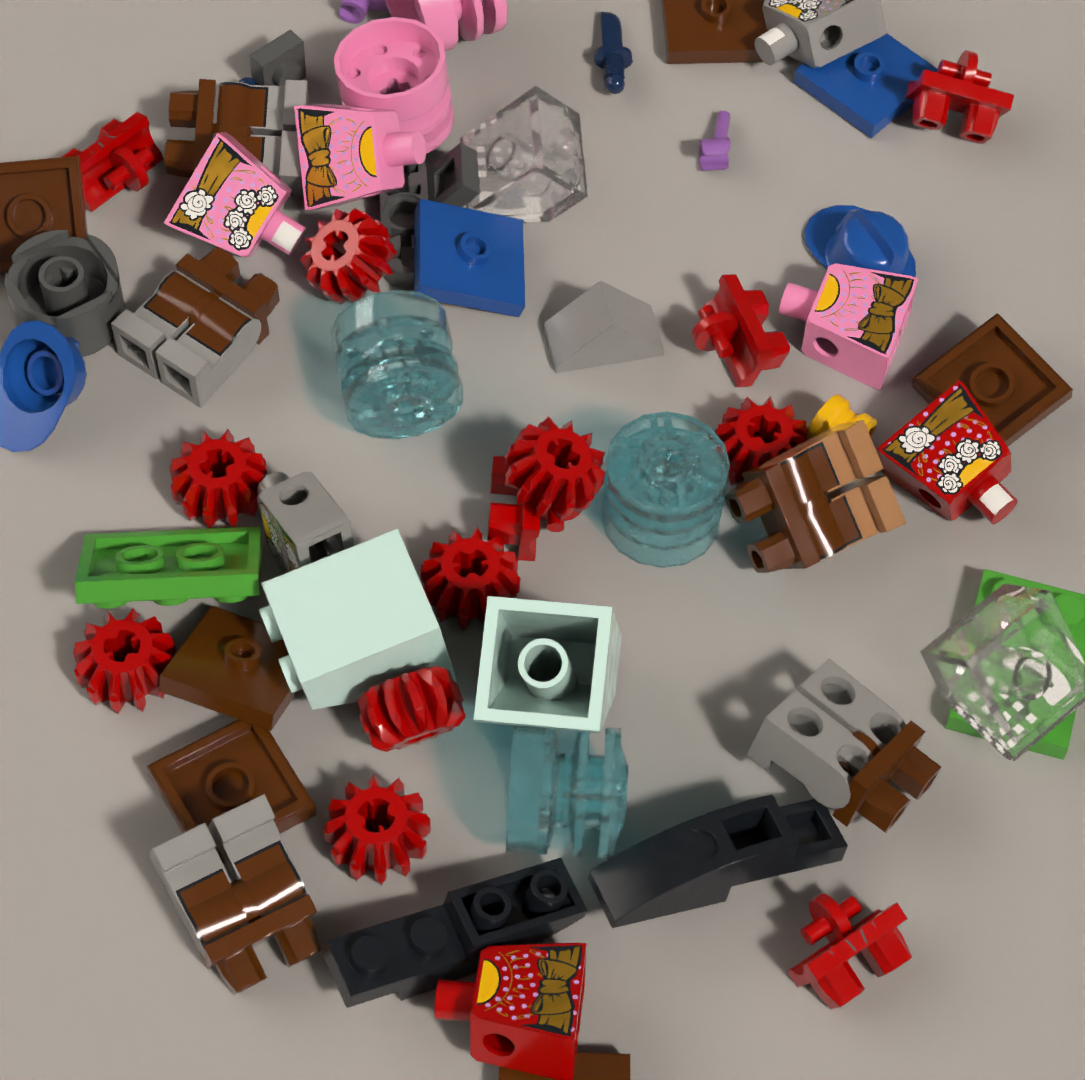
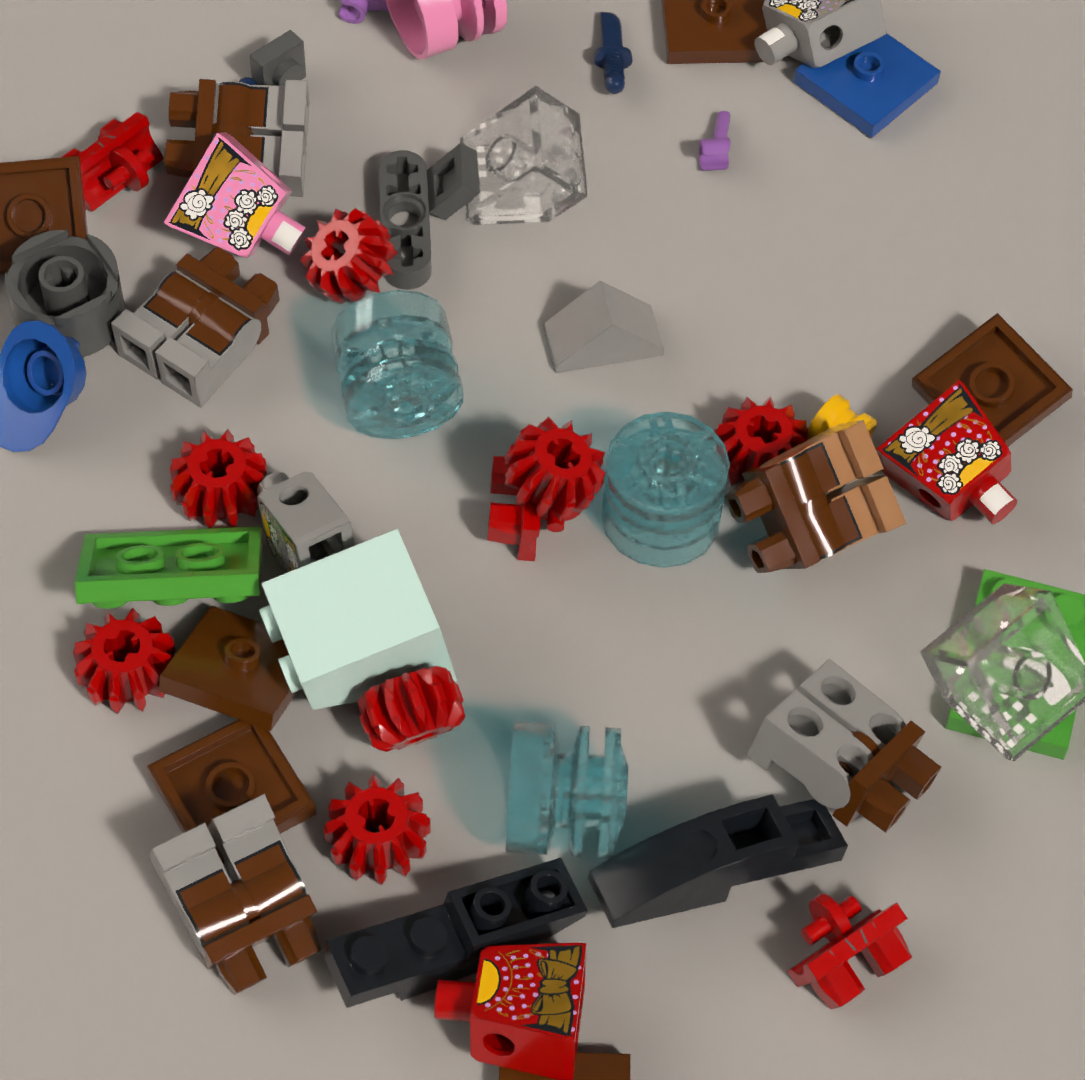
bright pink torso [294,104,426,210] -> none
bright pink wheel [334,17,455,154] -> none
blue plate [414,199,525,317] -> none
red gear [420,527,521,631] -> none
light aqua slope [473,596,622,733] -> none
red hips [691,274,790,387] -> none
bright pink torso [778,263,919,390] -> none
blue piece [804,205,916,277] -> none
red hips [906,50,1014,144] -> none

